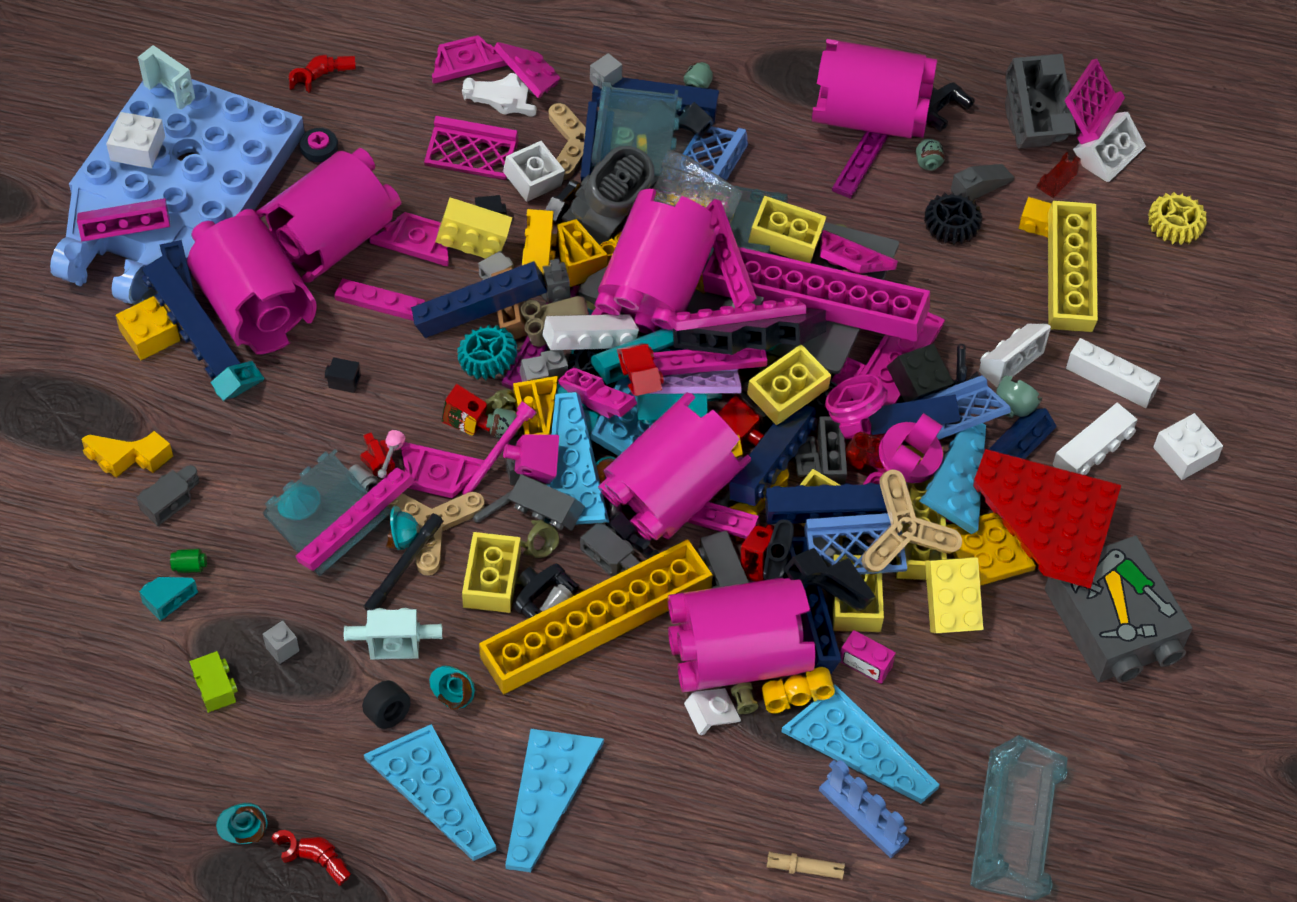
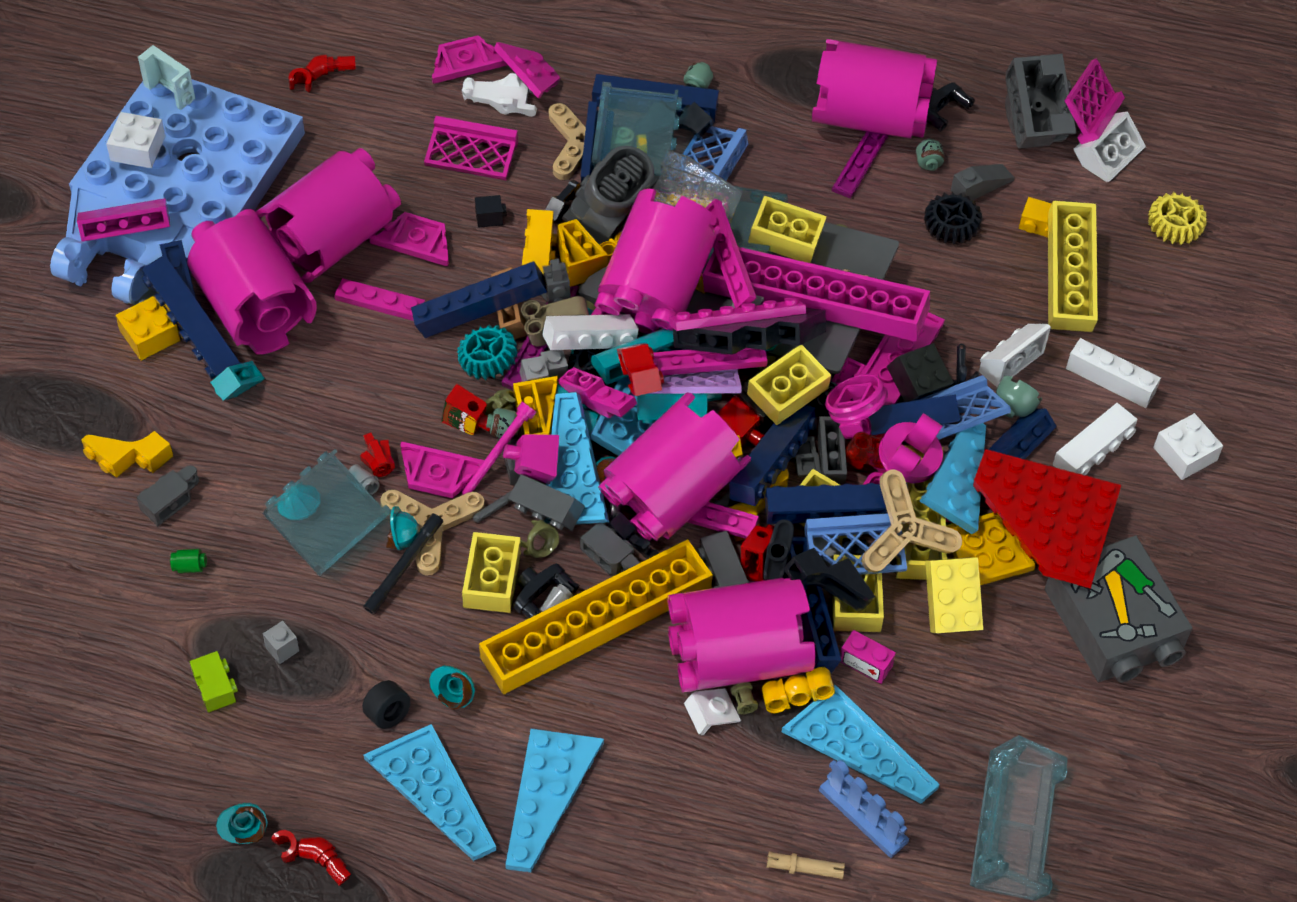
teal slope [139,577,198,621] -> none
dark pink plate [295,468,414,571] -> none
black wheel [300,128,338,163] -> none
black brick [325,357,361,393] -> none
light aqua brick [344,608,442,660] -> none
hinge [378,430,406,478] -> none
light yellow brick [435,197,512,259] -> none
light grey brick [478,251,514,280] -> none
white brick [503,141,565,202] -> none
light grey brick [590,53,622,91] -> none
dark pink wing [820,230,898,273] -> none
clear red hinge [1036,152,1081,198] -> none

